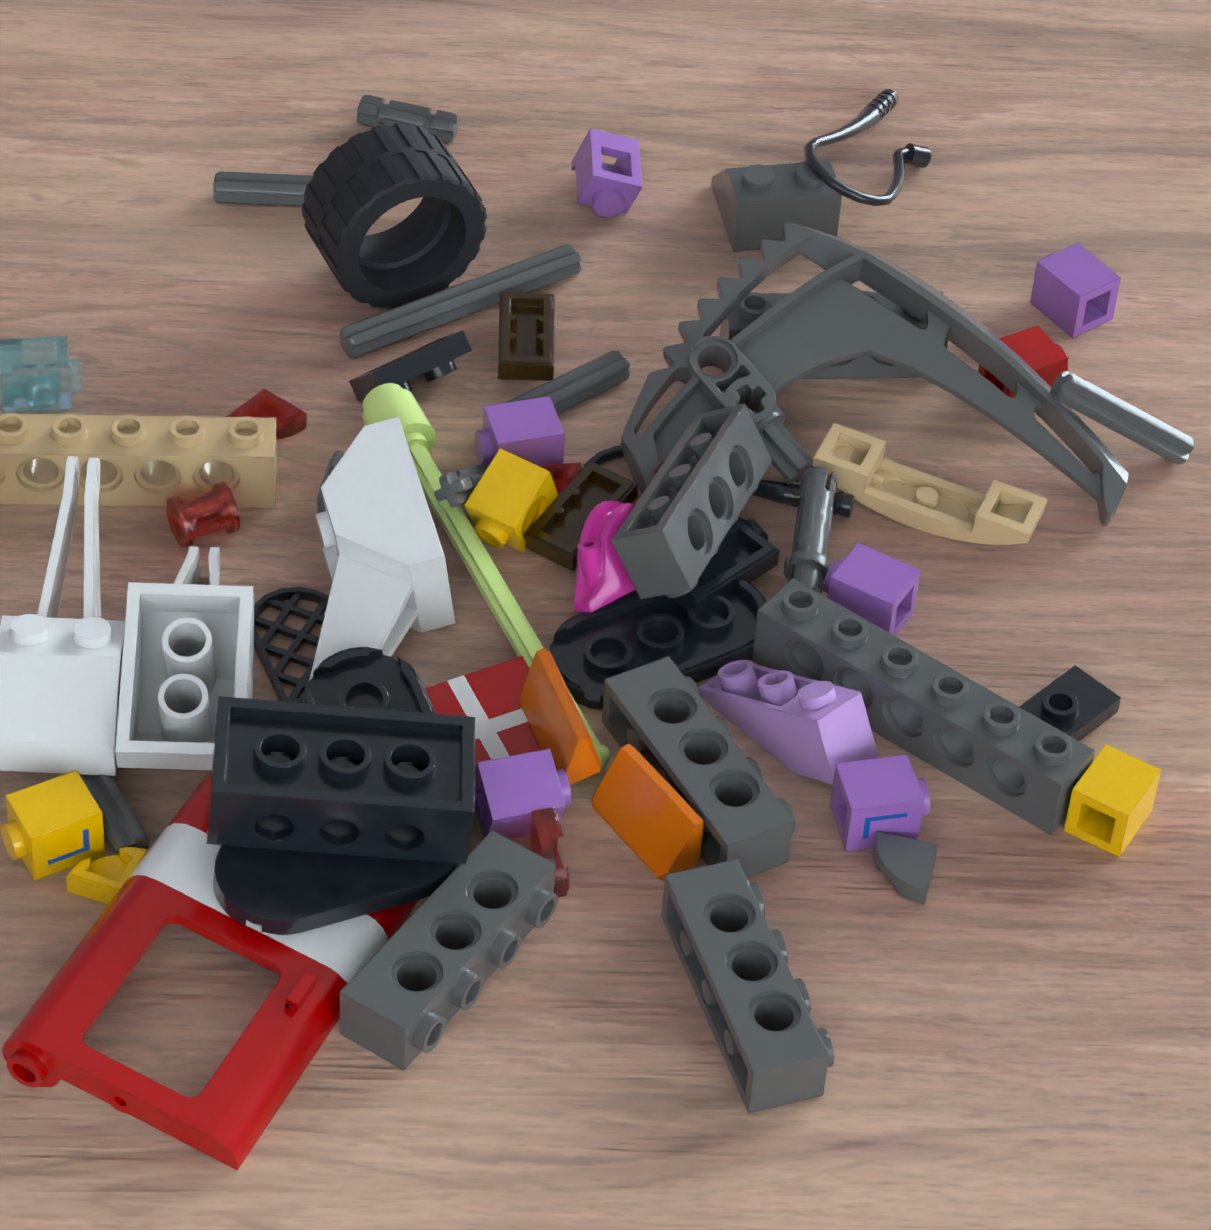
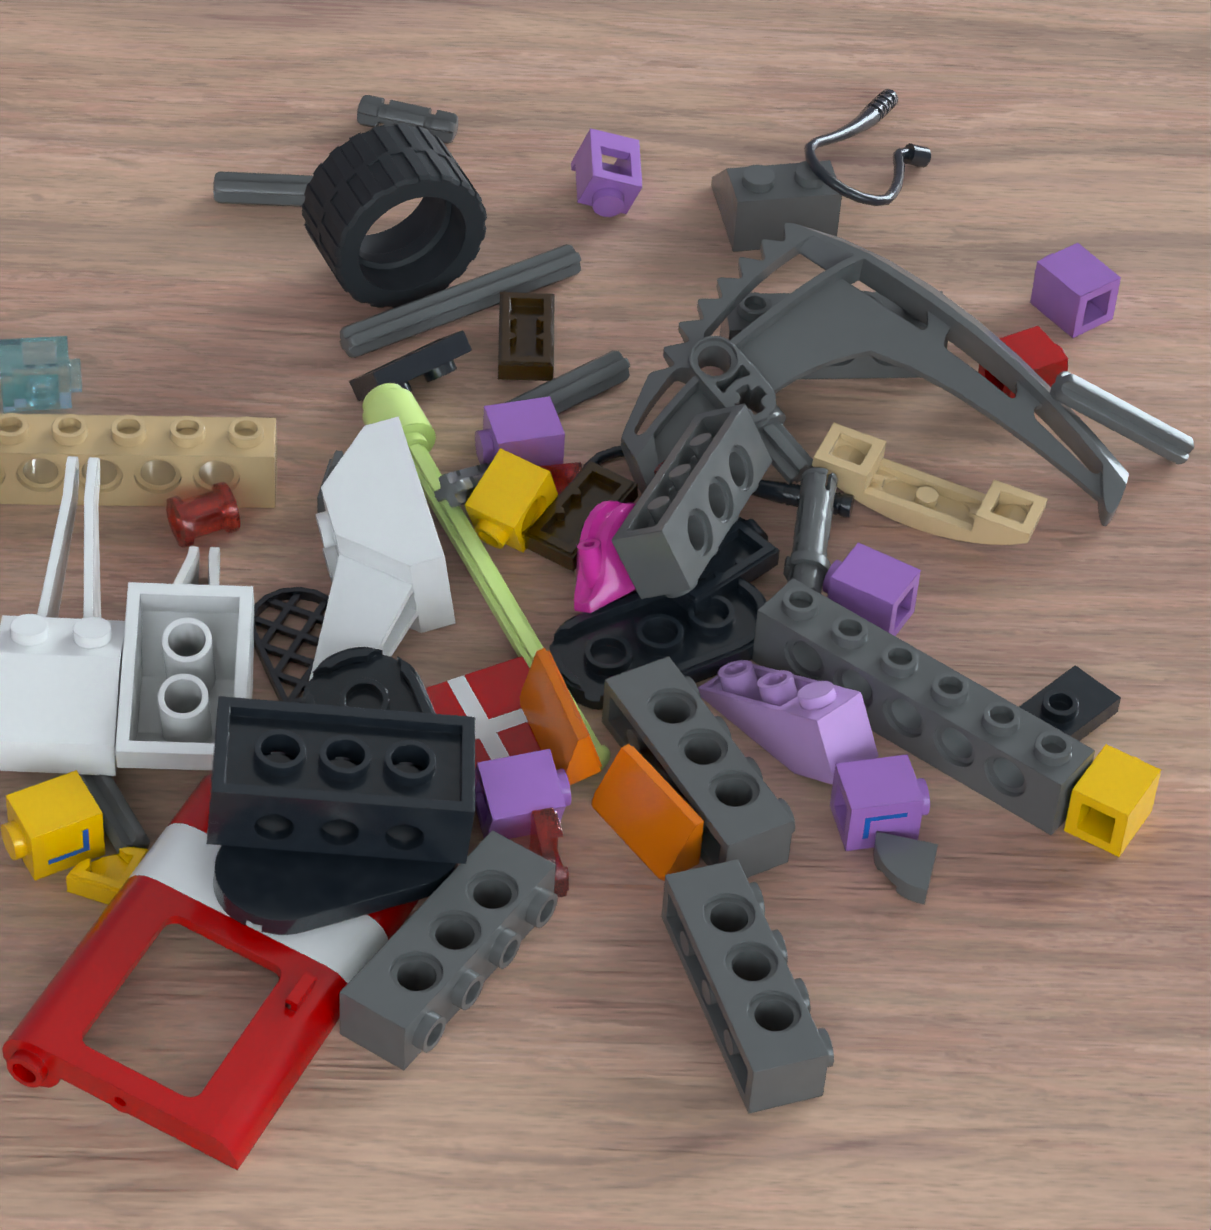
clear red tile [226,388,307,440] -> none

